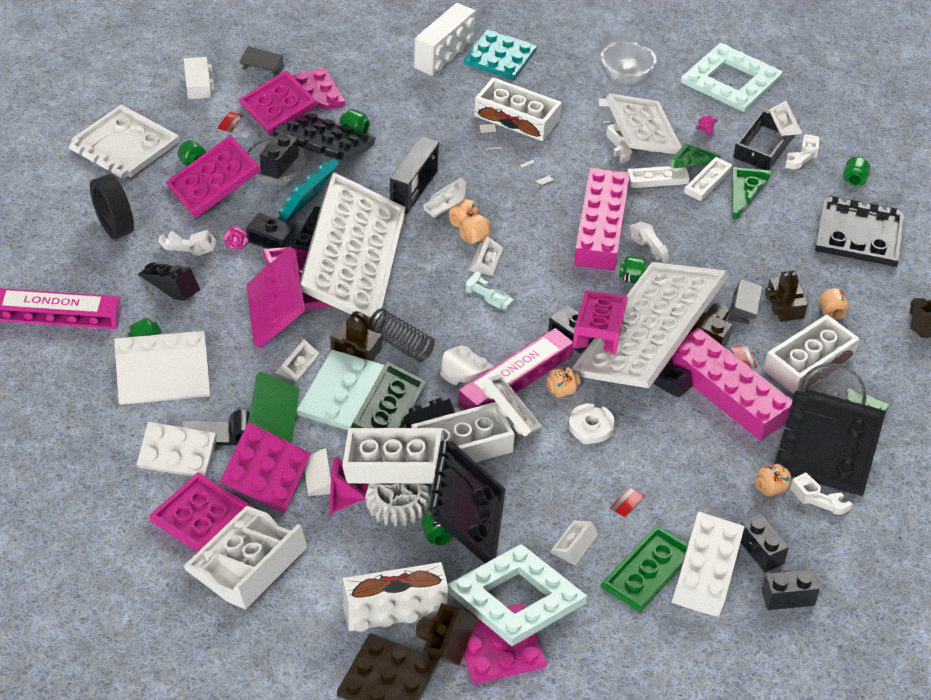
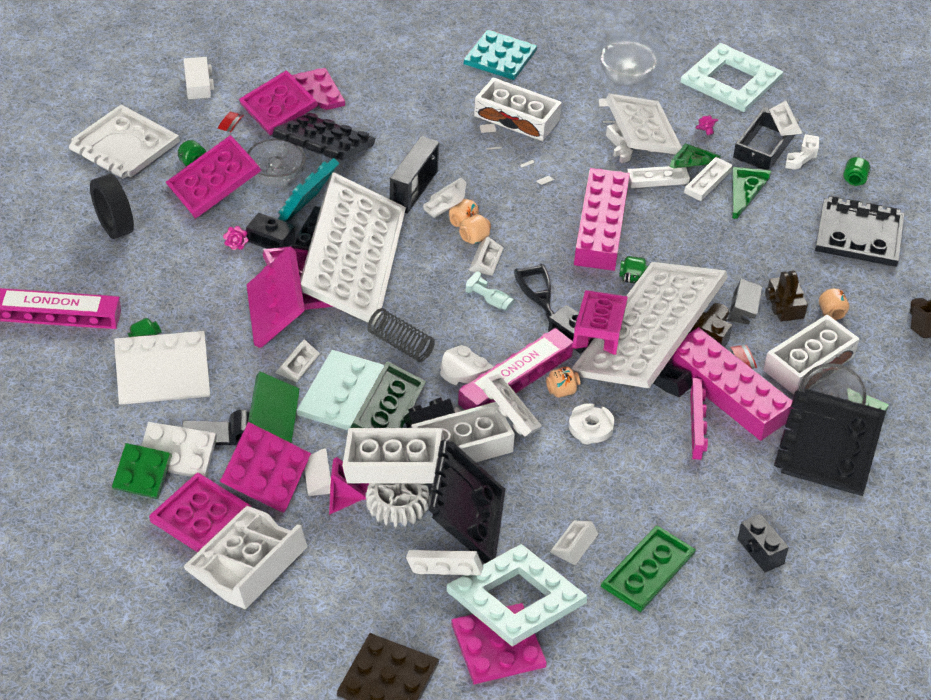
black slope [138,262,200,301] -> none
white piece [158,230,216,256] -> none
dark grey hinge [240,46,284,77] -> none
black brick [260,131,299,179] -> none
dark brown brick [330,311,382,361] -> none
green head [339,109,370,132] -> none
white brick [343,562,448,632] -> none
white brick [414,3,476,76] -> none
dark brown brick [416,603,477,666] -> none
green head [421,511,454,546] -> none
sticker [610,487,645,517] -> none
white piece [629,221,670,263] -> none
white brick [671,512,744,617] -> none
light nougat head [755,464,791,497] -> none
black brick [761,569,820,610] -> none
white piece [790,473,852,515] -> none
none -> green plate [112,443,172,499]
none -> white plate [406,550,483,576]
none -> black piece [514,264,554,321]
none -> plate [690,378,708,460]

